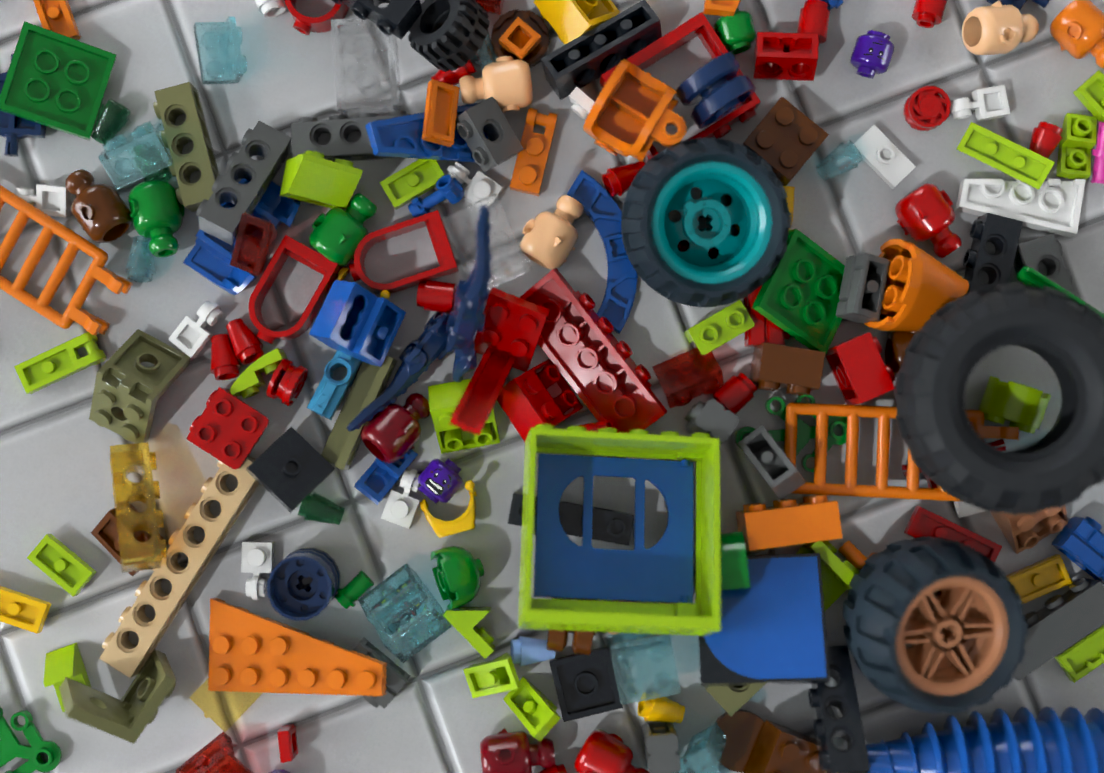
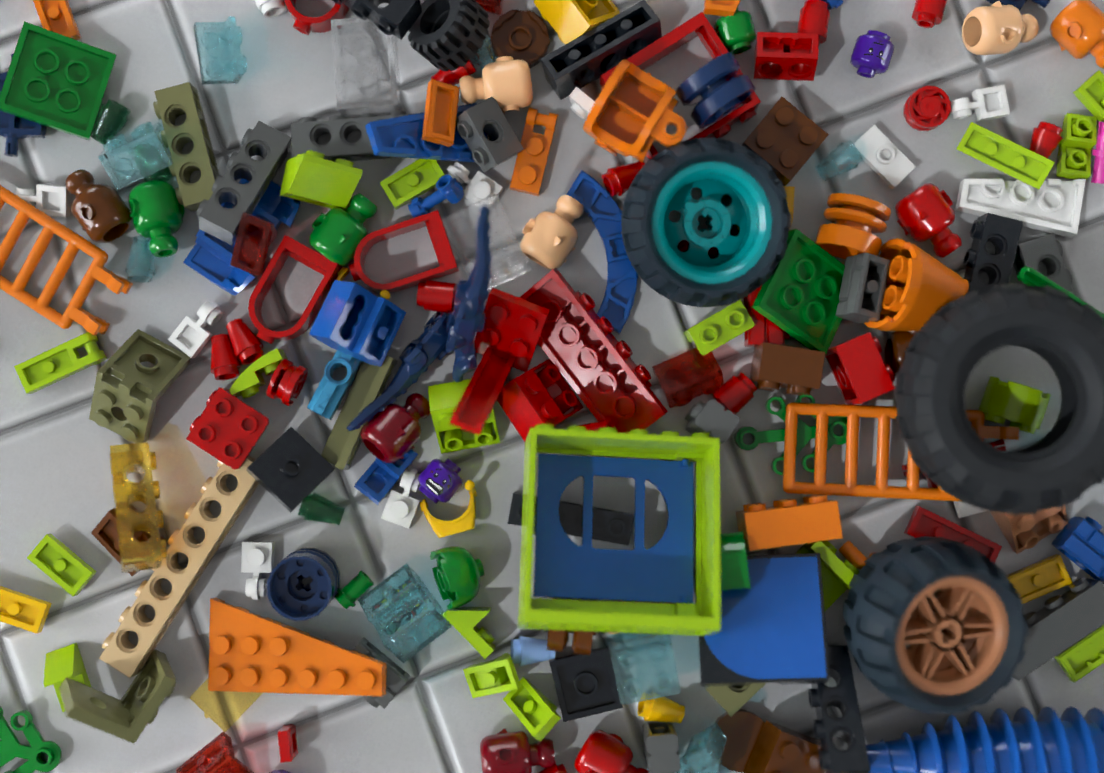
orange slope [499,17,541,60] -> none
dark grey brick [737,425,806,500] -> none
none -> orange wheel [815,193,891,260]

